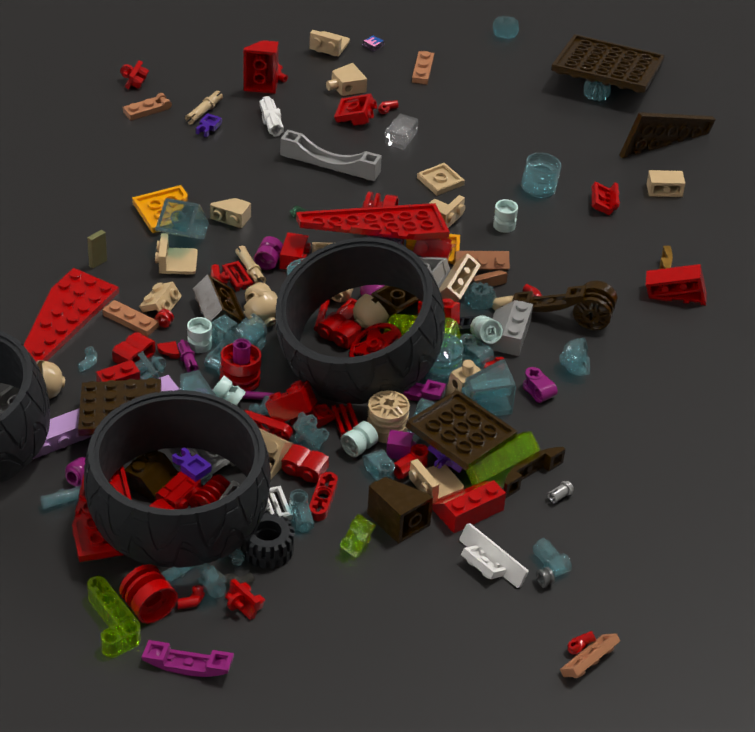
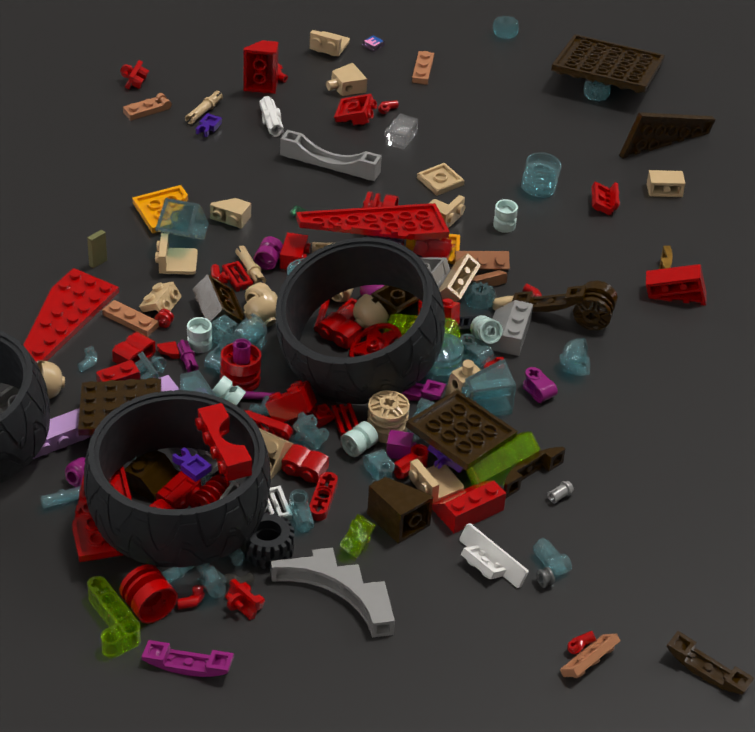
none -> red arch [195,403,252,482]
none -> light grey arch [271,548,395,638]
none -> dark brown slope [666,631,754,695]

